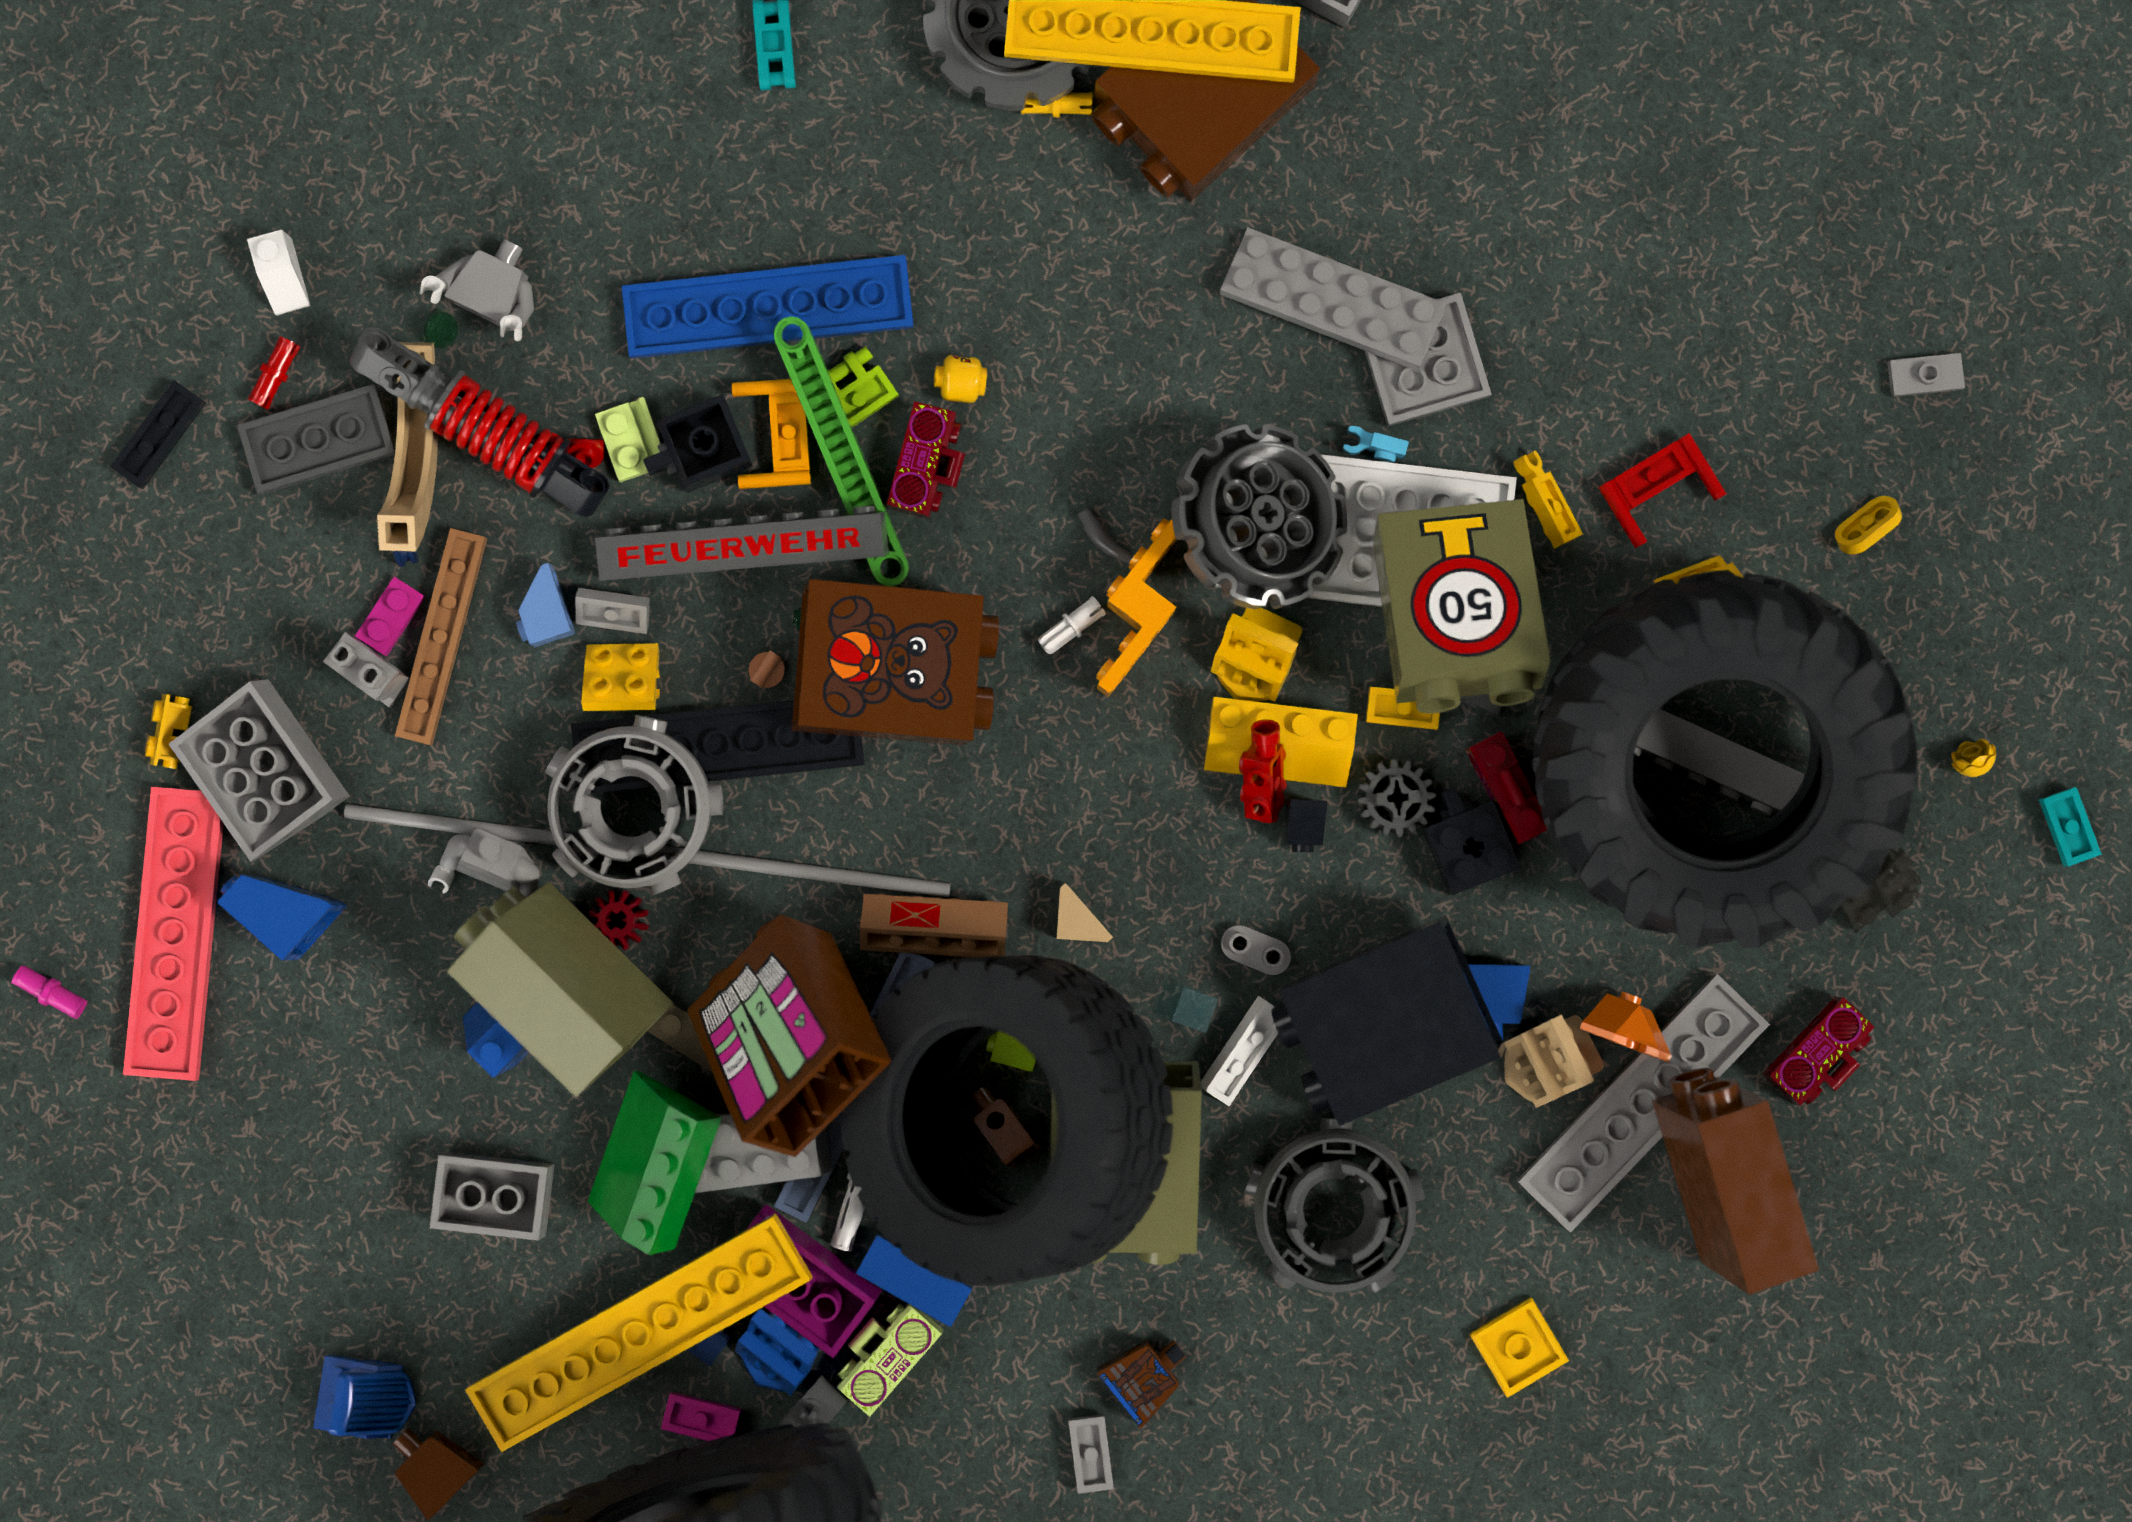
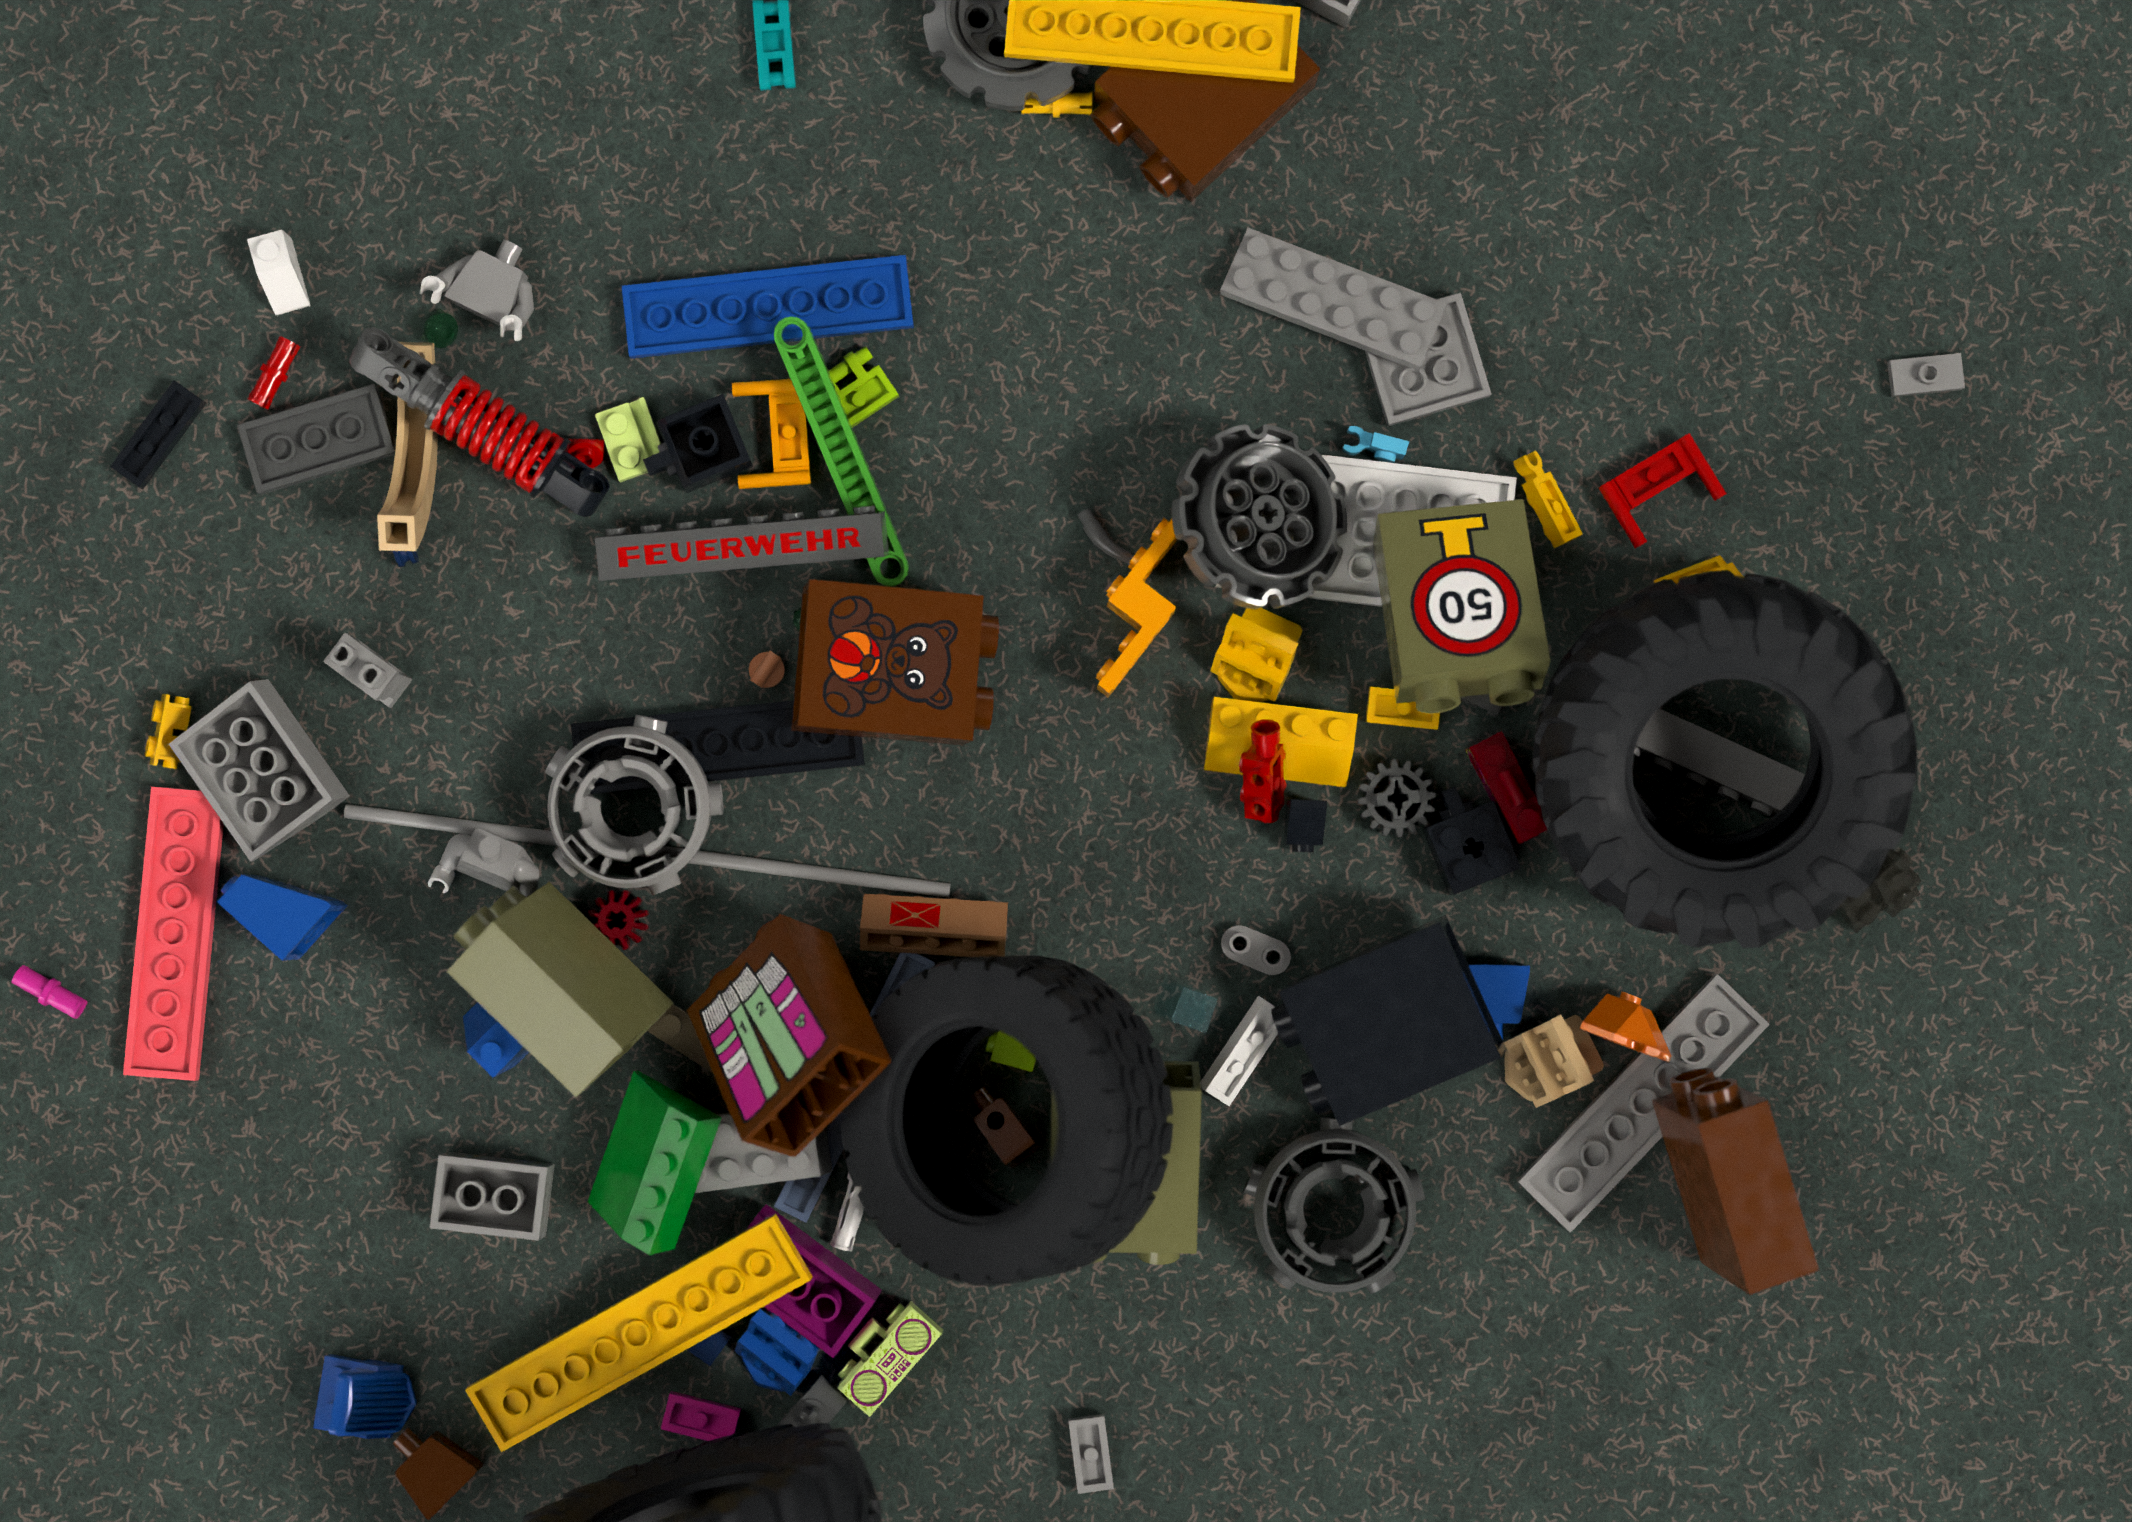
dark pink plate [355,577,426,656] -> none
medium nougat plate [395,528,487,746] -> none
medium blue slope [516,563,576,647] -> none
light grey plate [575,588,650,634] -> none
yellow plate [581,643,660,711] -> none
blue piece [856,1232,973,1327] -> none
dark red piece [886,401,965,520] -> none
yellow head [934,355,987,404] -> none
white axle [1038,596,1106,654] -> none
tan slope [1057,883,1113,942] -> none
torso [1096,1340,1187,1428] -> none
yellow tile [1469,1297,1569,1398] -> none
dark red piece [1762,996,1874,1106] -> none
yellow plate [1835,496,1902,555] -> none
yellow plate [1951,738,1996,777] -> none
teal plate [2038,787,2102,867] -> none

